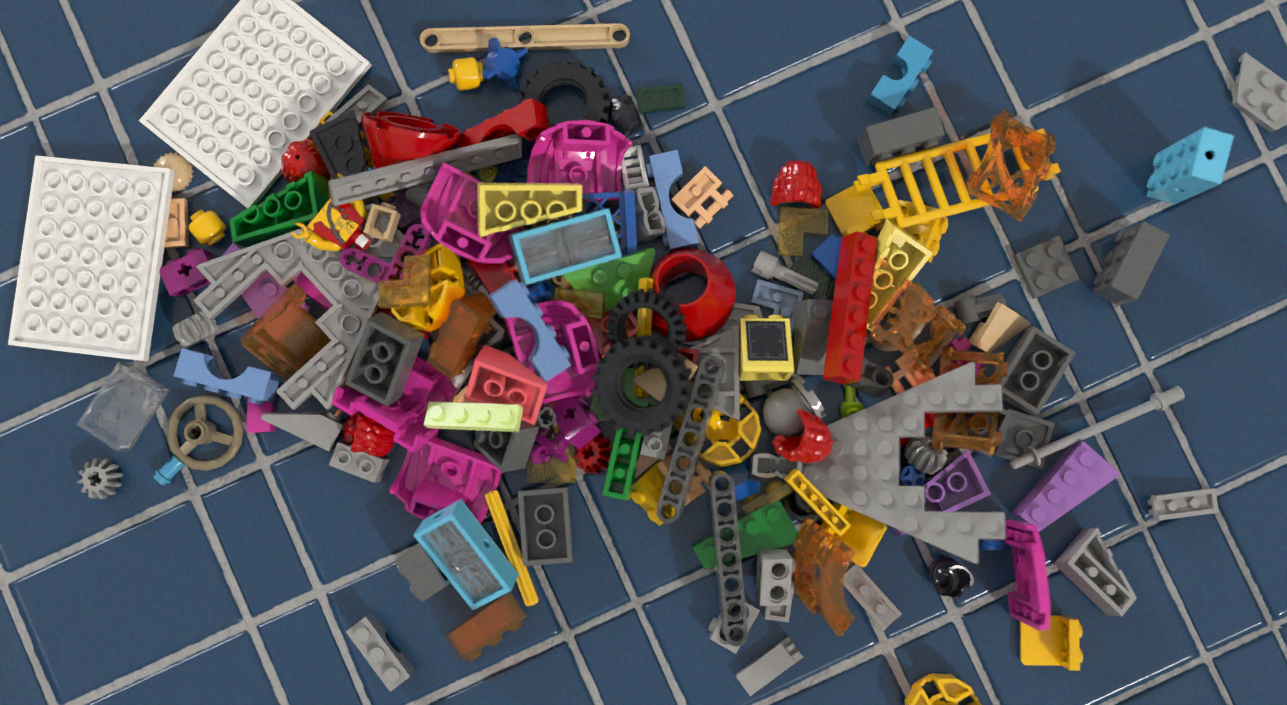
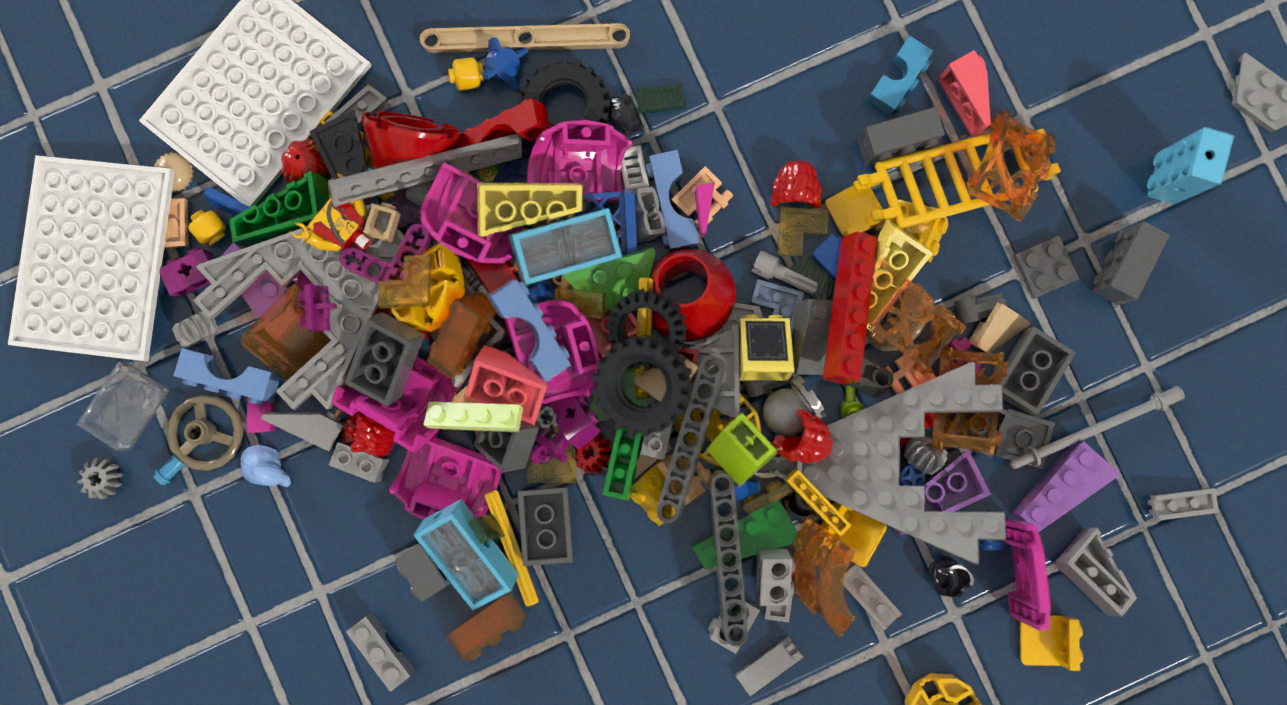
none -> blue tile [203,187,249,216]
none -> light blue hair [241,445,291,487]
none -> magenta hips [298,284,337,331]
none -> clear green tile [469,515,505,544]
none -> dark pink slope [694,184,714,237]
none -> lime slope [706,413,777,487]
none -> coral slope [937,50,991,138]

